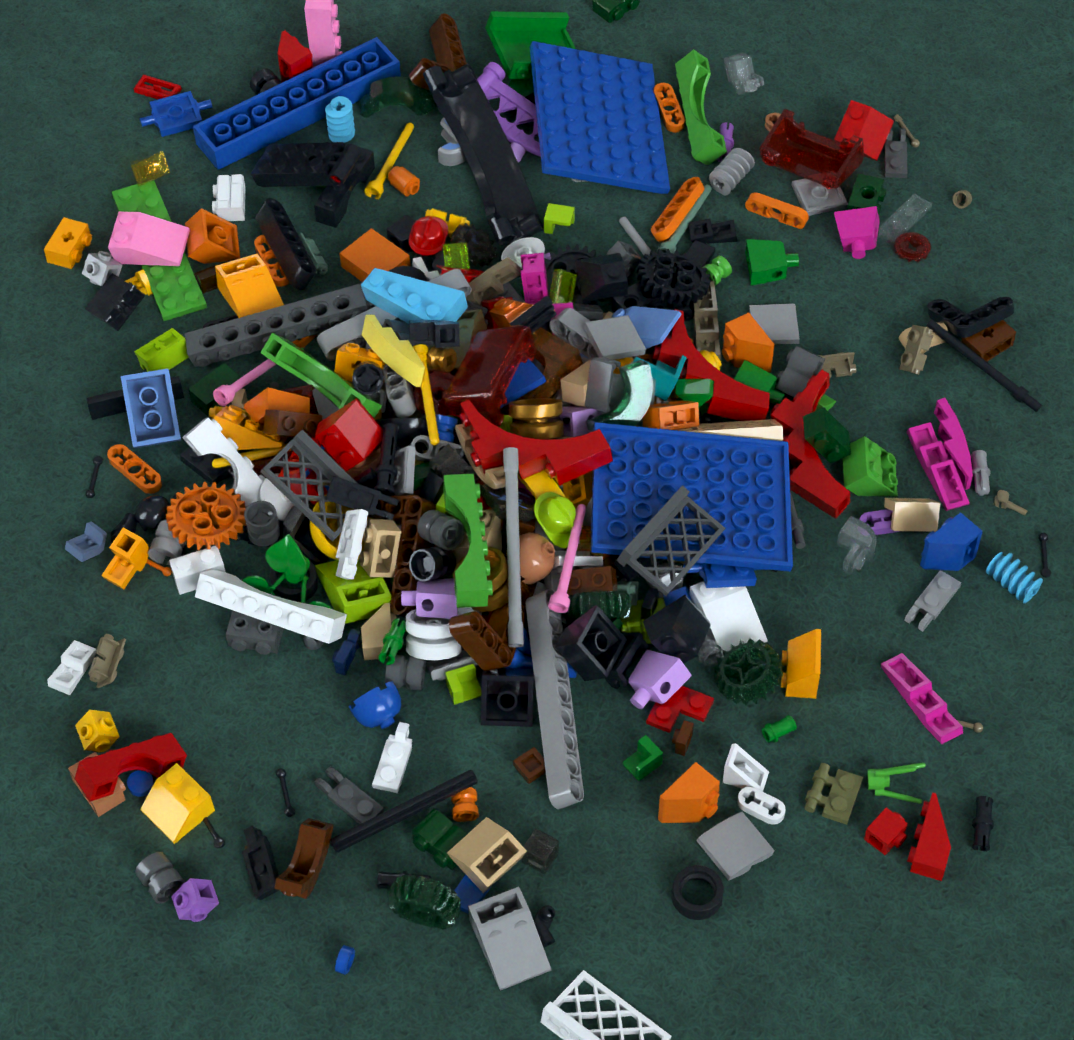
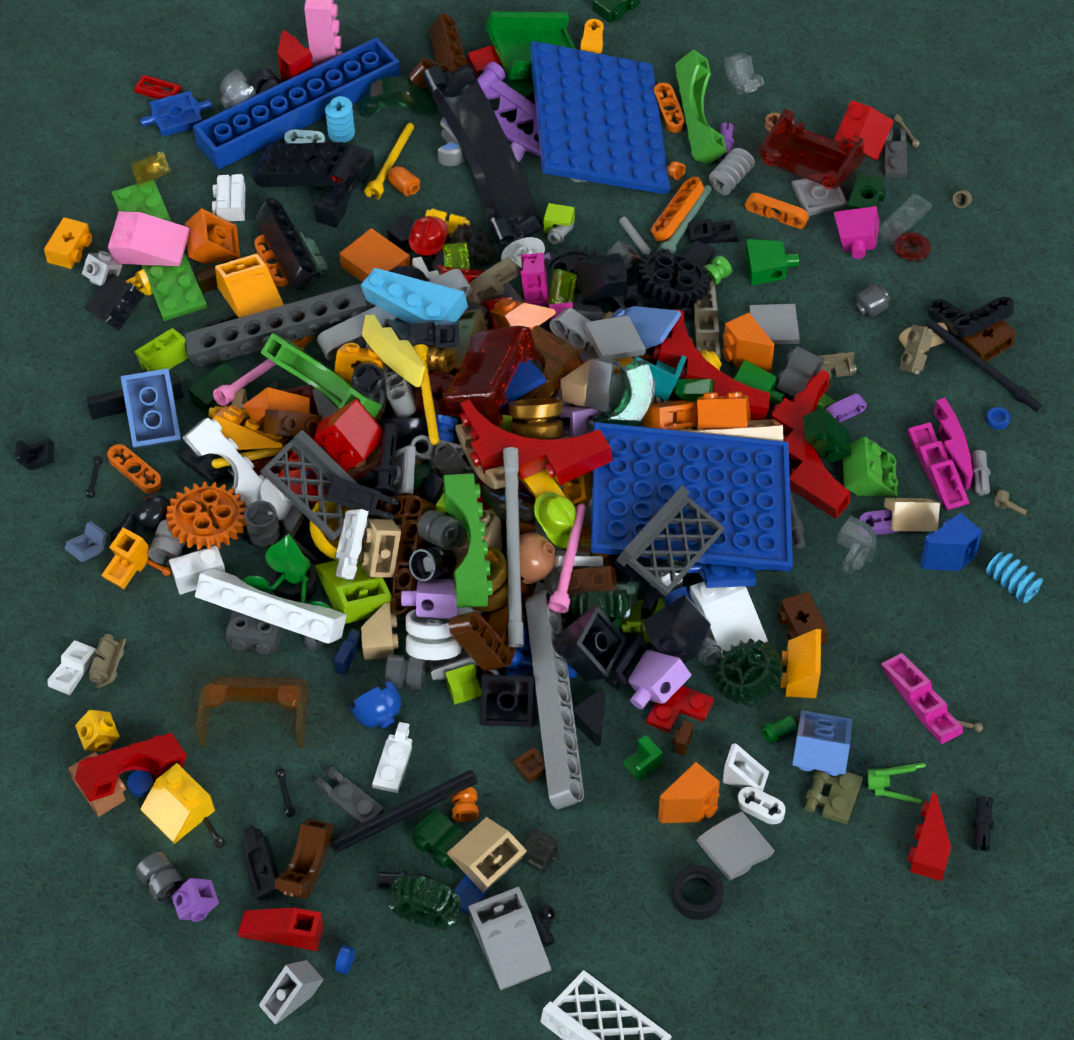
green pin [379,618,406,665] -> none
black tile [510,296,557,342] -> none
red brick [864,807,908,855] -> none
light grey hinge [904,570,962,632] -> none
black hinge [1038,533,1051,578] -> none
none -> black bracket [15,438,55,470]
none -> clear orange windscreen [196,676,309,749]
none -> clear cylinder [219,69,257,109]
none -> red slope [238,908,324,951]
none -> light grey slope [259,960,324,1025]
none -> light aqua beam [284,129,325,144]
none -> red hinge [467,45,502,78]
none -> light grey pin [547,222,573,245]
none -> black slope [573,689,605,746]
none -> light orange piece [580,19,604,54]
none -> orange hinge [666,161,685,180]
none -> orange slope [697,391,751,429]
none -> reddish brown brick [777,592,829,645]
none -> medium blue slope [793,710,852,776]
none -> medium lavender beam [826,394,867,422]
none -> dark grey head [855,284,891,318]
none -> blue tile [986,407,1010,430]

